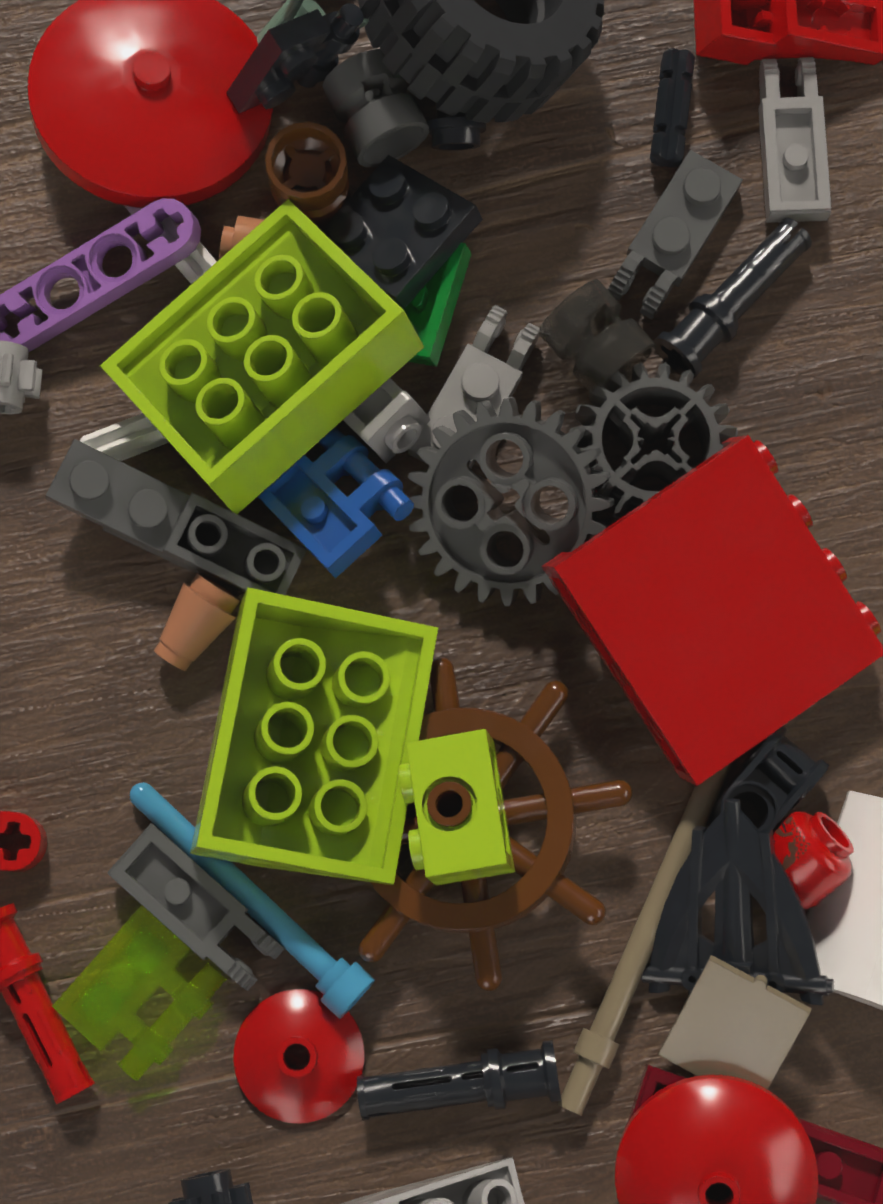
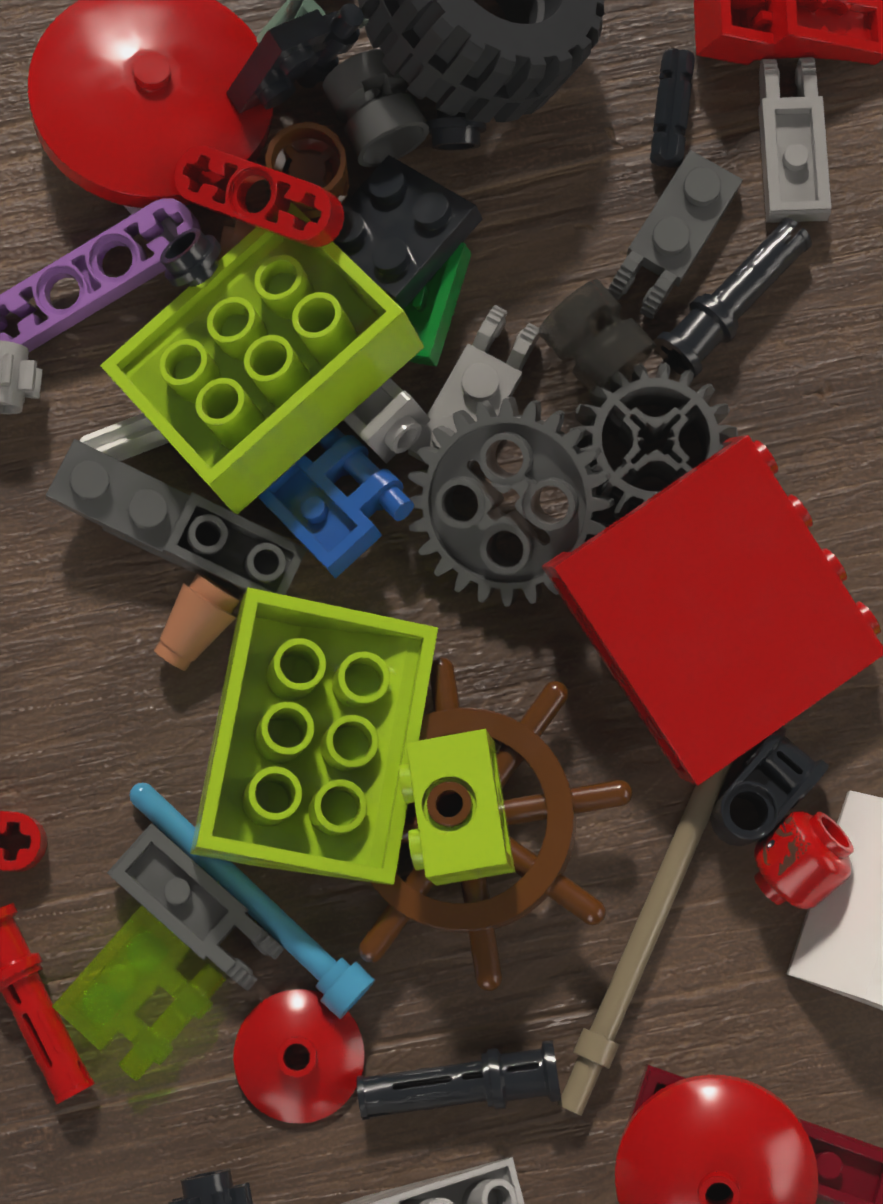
black bar [640,799,834,1005] -> none
dark tan piece [658,955,811,1090] -> none
none -> black plate [160,228,221,287]
none -> red beam [174,145,344,247]

